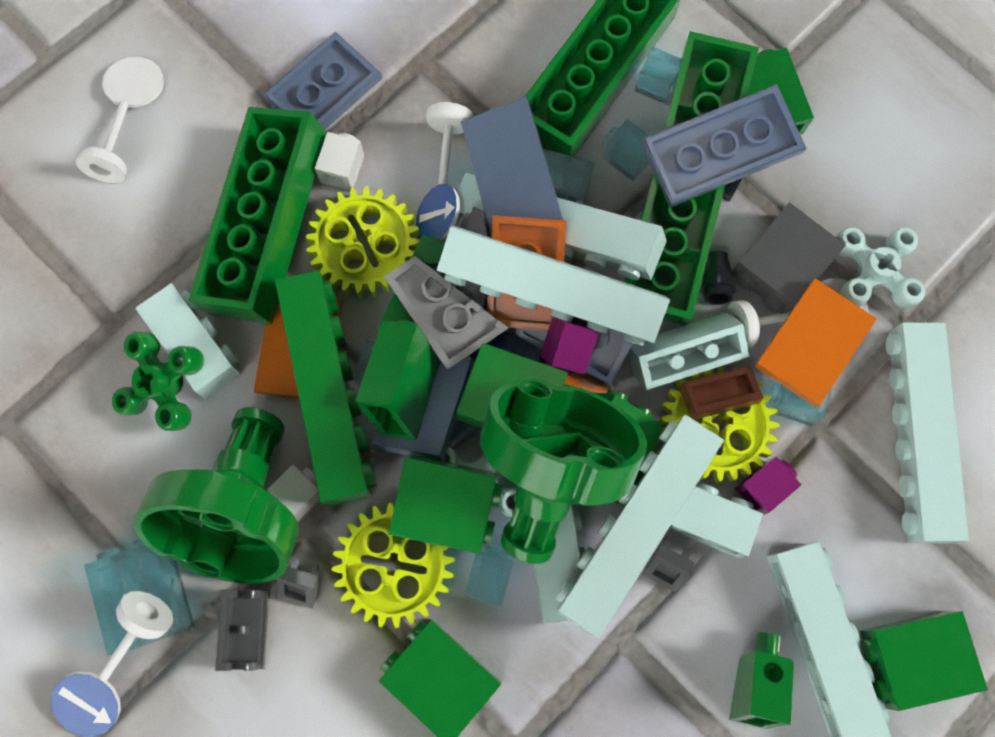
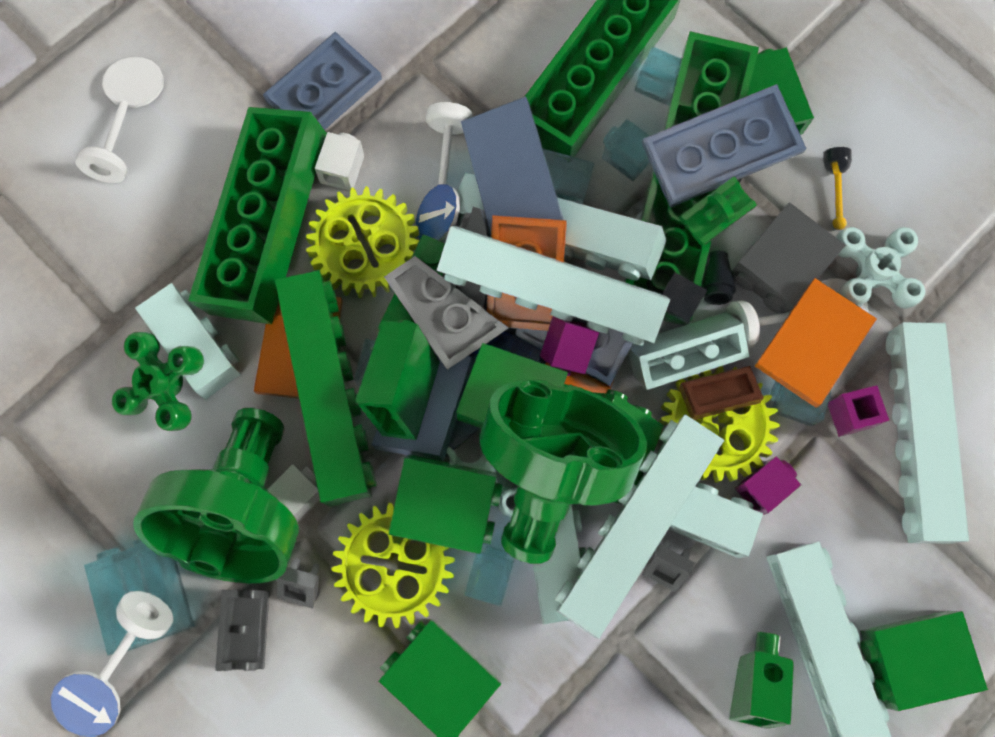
none -> black tile [662,273,707,324]
none -> green hips [679,176,757,247]
none -> hinge [823,147,852,230]
none -> magenta brick [827,385,890,437]

